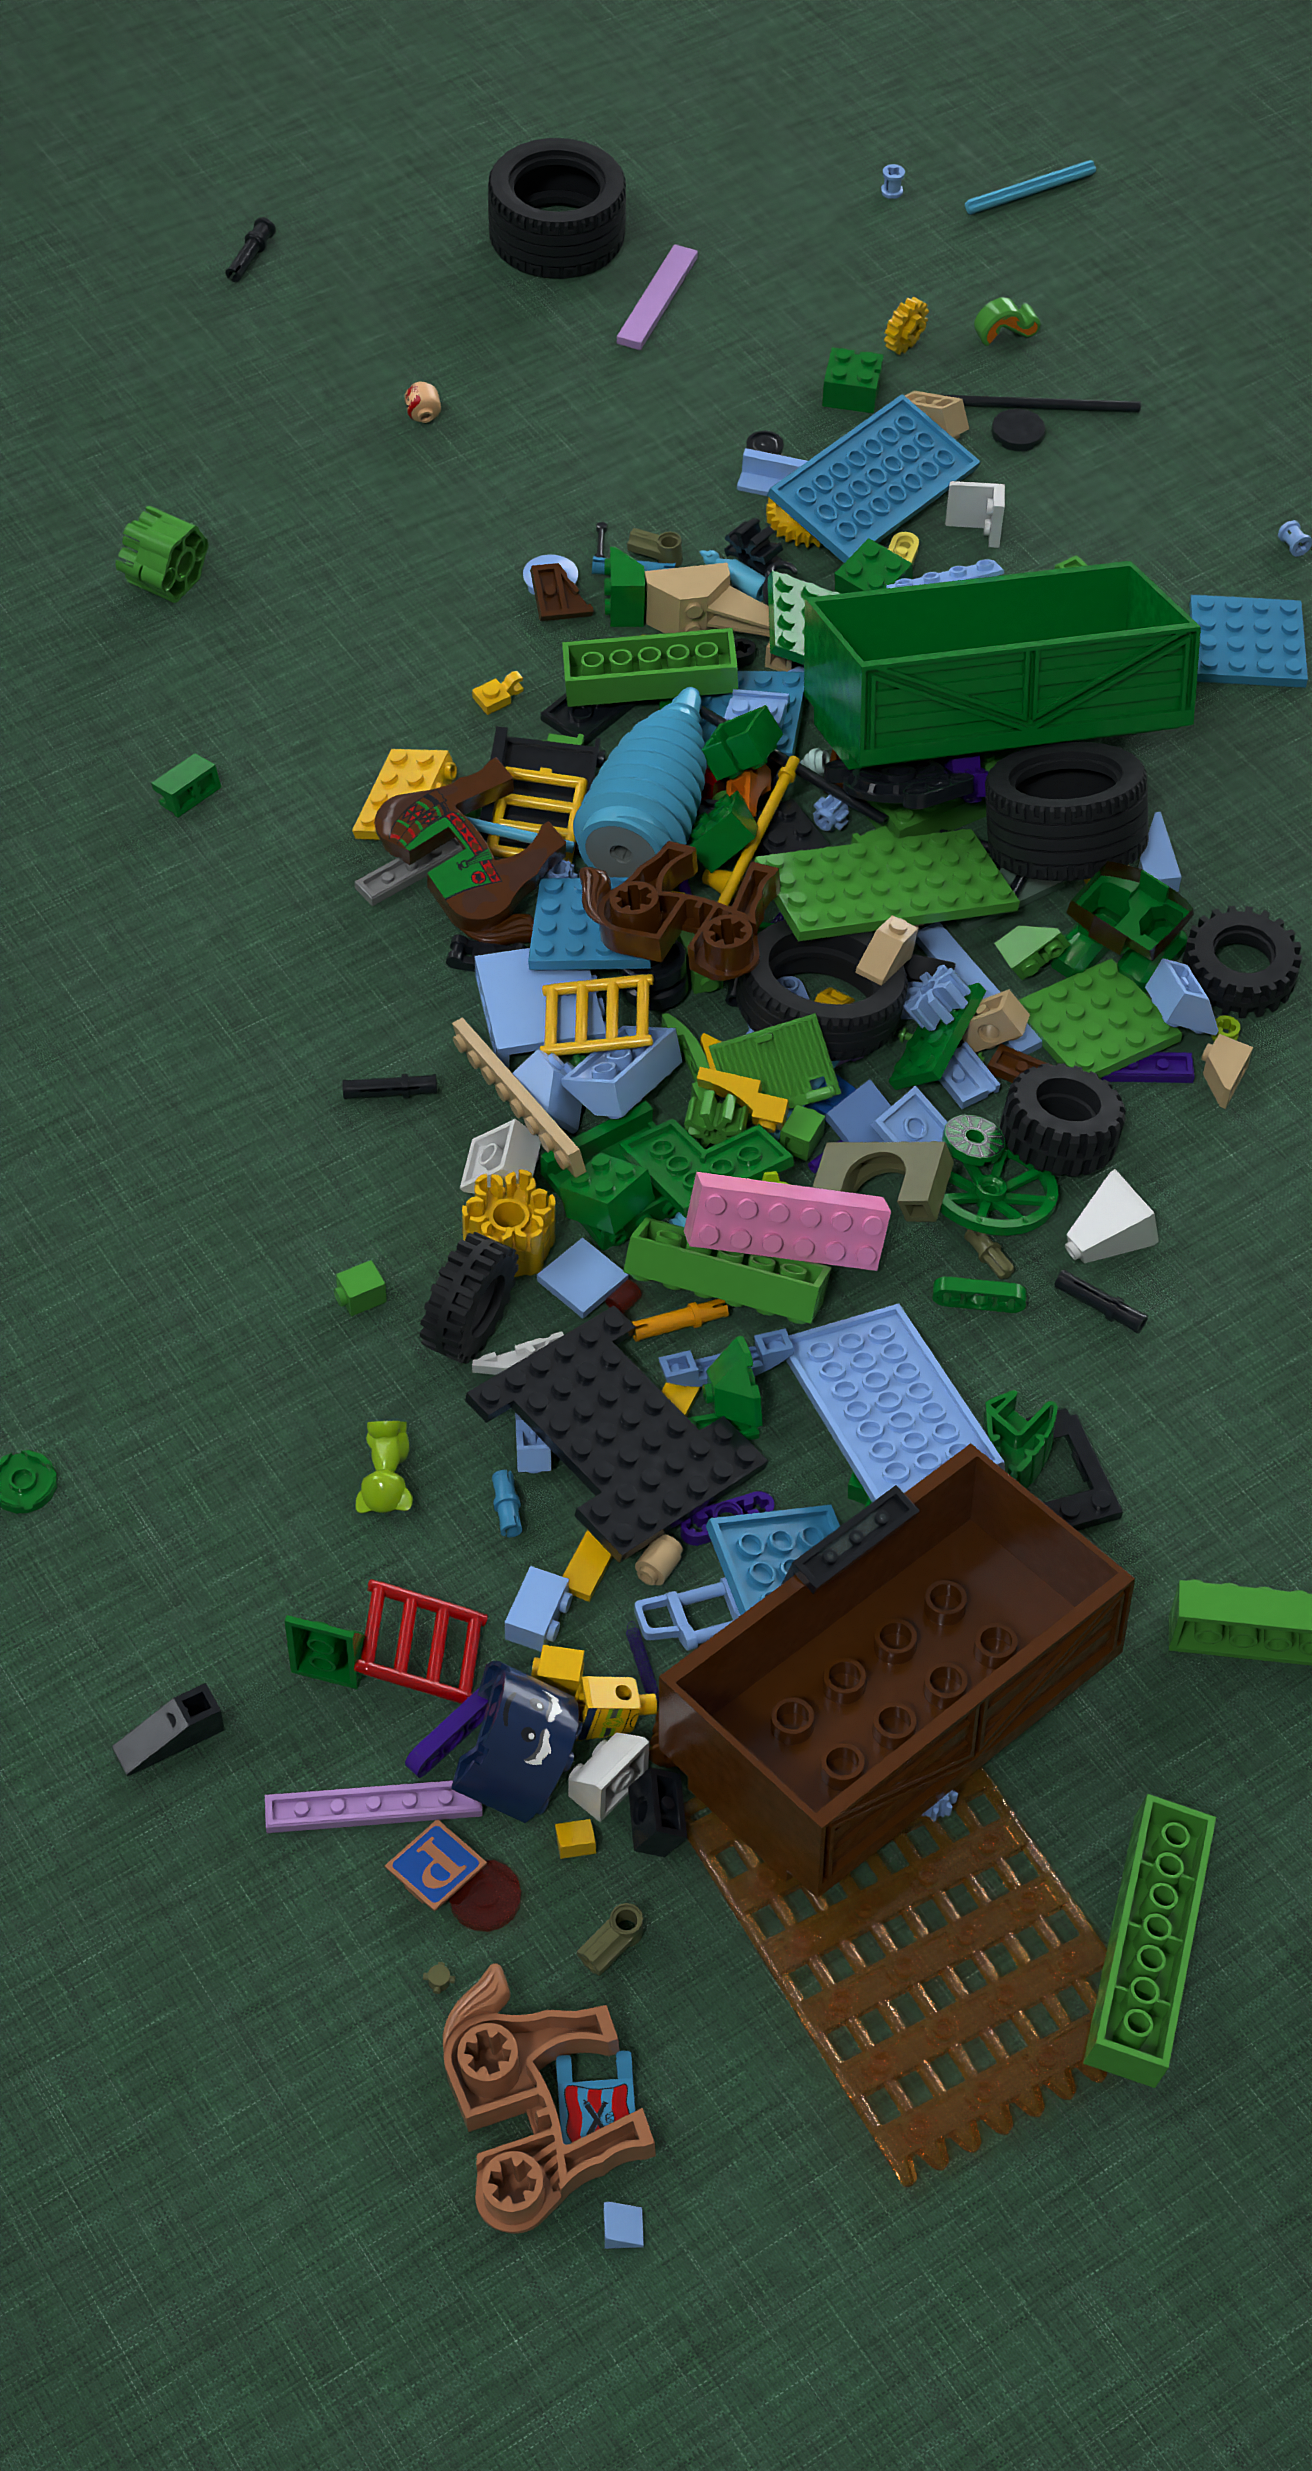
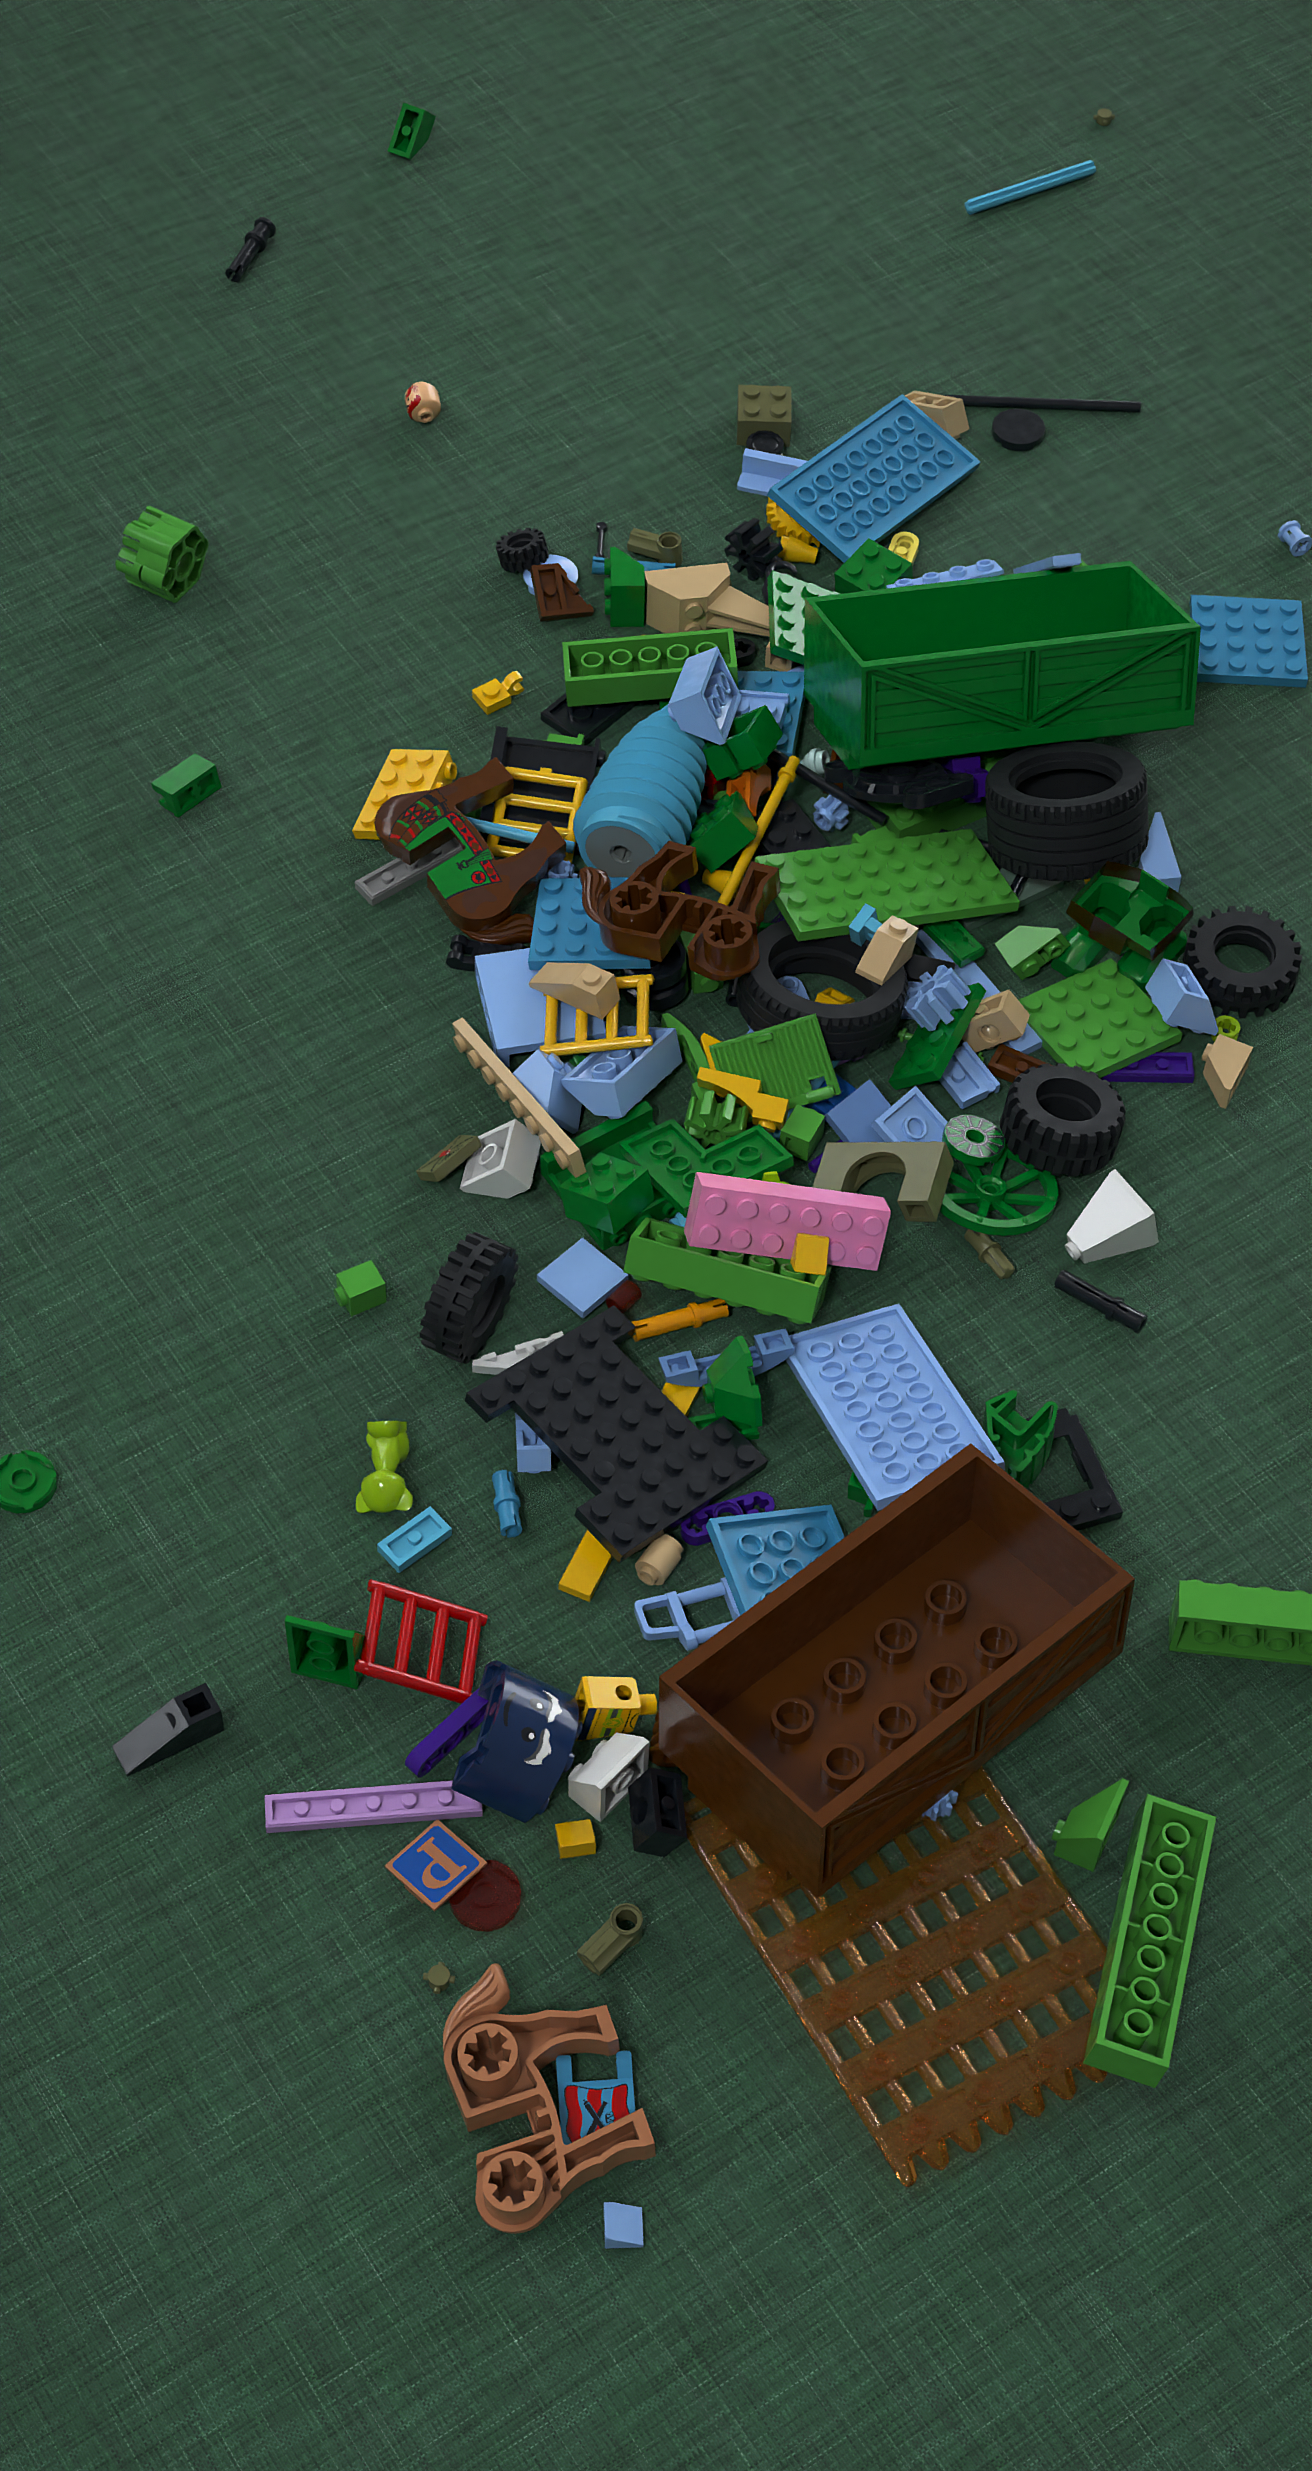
black pin [342,1073,437,1100] -> none
yellow piece [462,1169,555,1277] -> none
black tyre [488,138,626,279] -> none
light blue brick [505,1566,573,1652] -> none
yellow brick [531,1645,584,1697] -> none
lavender tile [617,244,698,350] -> none
dark purple piece [626,1621,659,1711] -> none
medium azure wheel [700,550,765,602] -> none
black panel [781,1485,920,1594] -> none
green piece [822,347,884,414] -> none
light blue bush [881,164,905,199] -> none
yellow gear [884,297,929,355] -> none
green beam [932,1277,1027,1313] -> none
white bracket [945,481,1005,548] -> none
bright green animal [974,297,1041,346] -> none
none -> medium azure plate [377,1506,452,1573]
none -> green slope [388,103,436,160]
none -> olive tile [416,1135,482,1182]
none -> black tyre [496,528,549,573]
none -> tan slope [529,962,620,1020]
none -> light blue slope [668,646,742,745]
none -> olive brick [737,385,792,447]
none -> yellow cone [777,534,818,564]
none -> yellow slope [790,1233,829,1275]
none -> medium azure tile [849,903,882,946]
none -> green plate [923,920,985,968]
none -> light blue tile [1013,553,1082,574]
none -> bright green slope [1052,1778,1129,1872]
none -> olive piece [1093,108,1115,126]

